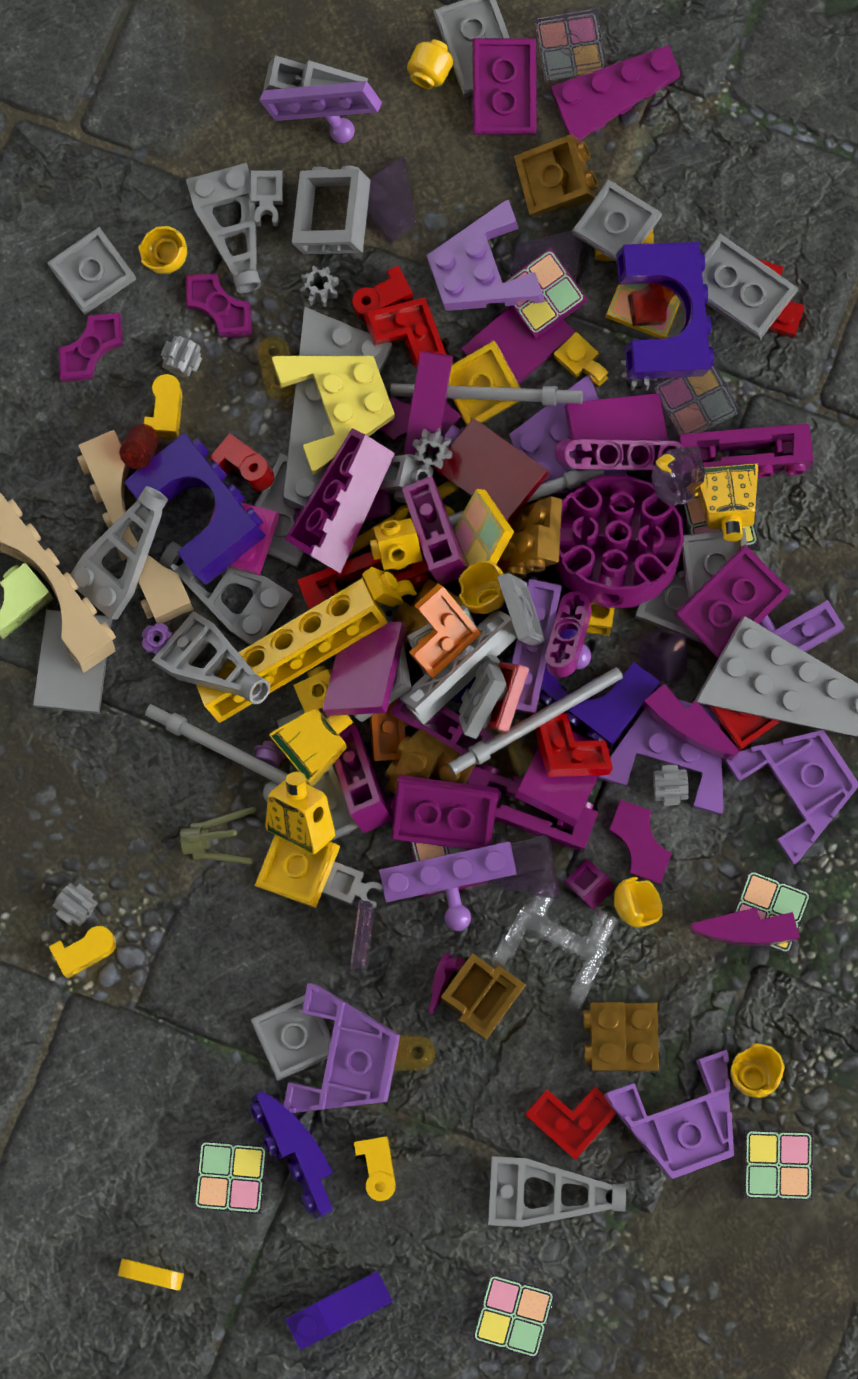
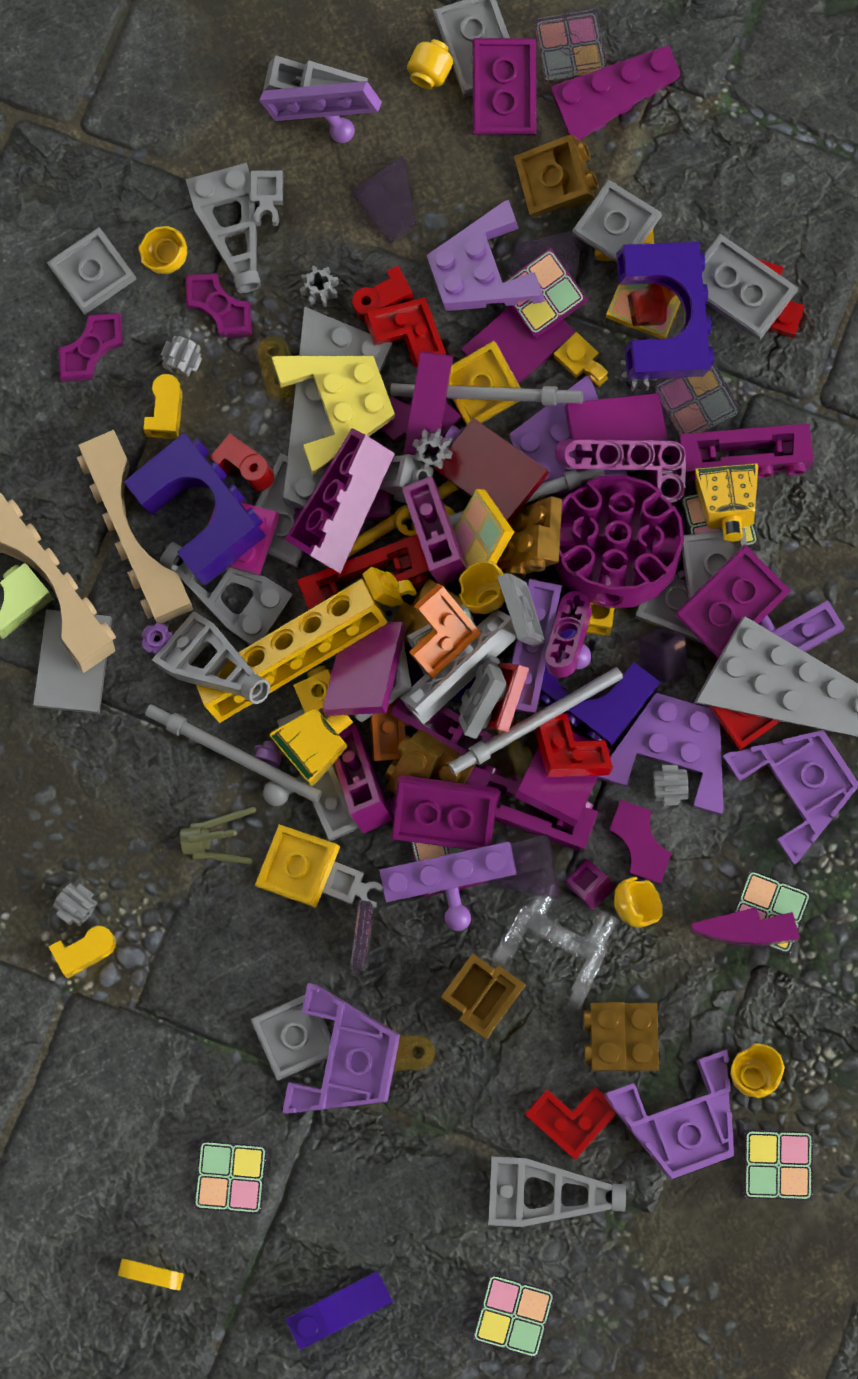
light grey plate [70,486,168,620] -> none
clear red brick [119,424,159,469] -> none
dark purple slope [250,1091,333,1220] -> none
yellow torso [265,772,335,855] -> none
light grey window [292,166,371,254] -> none
yellow leg [354,1136,396,1201] -> none
yellow brick [370,518,422,570] -> none
magenta bar [428,952,465,1014] -> none
magenta slope [642,684,740,761] -> none
clear purple hair [651,446,705,506] -> none

